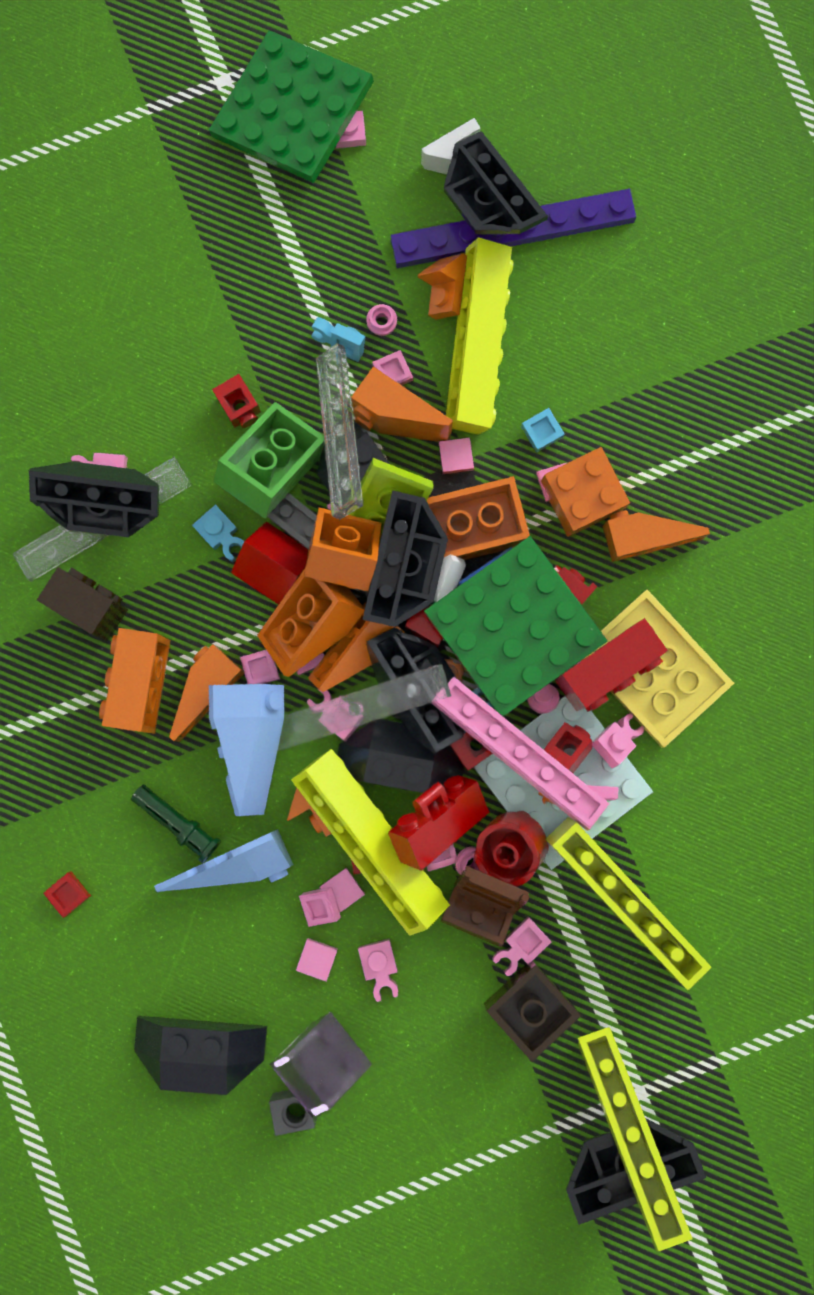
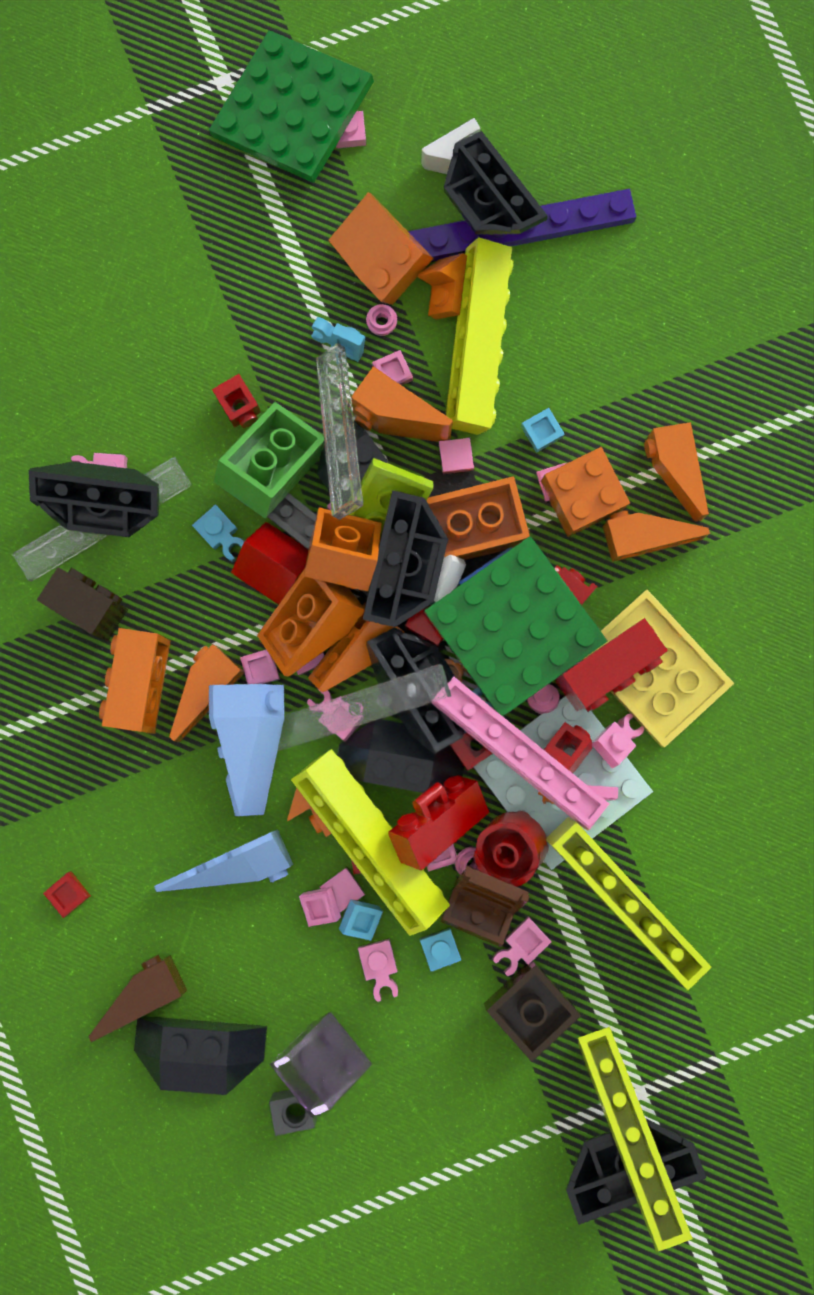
dark green pin [131,784,221,863] -> none
bright pink tile [296,938,338,982] -> none
none -> reddish brown slope [89,955,187,1042]
none -> orange slope [329,192,433,305]
none -> medium azure plate [339,899,383,941]
none -> medium azure plate [420,928,461,971]
none -> orange slope [645,422,709,522]

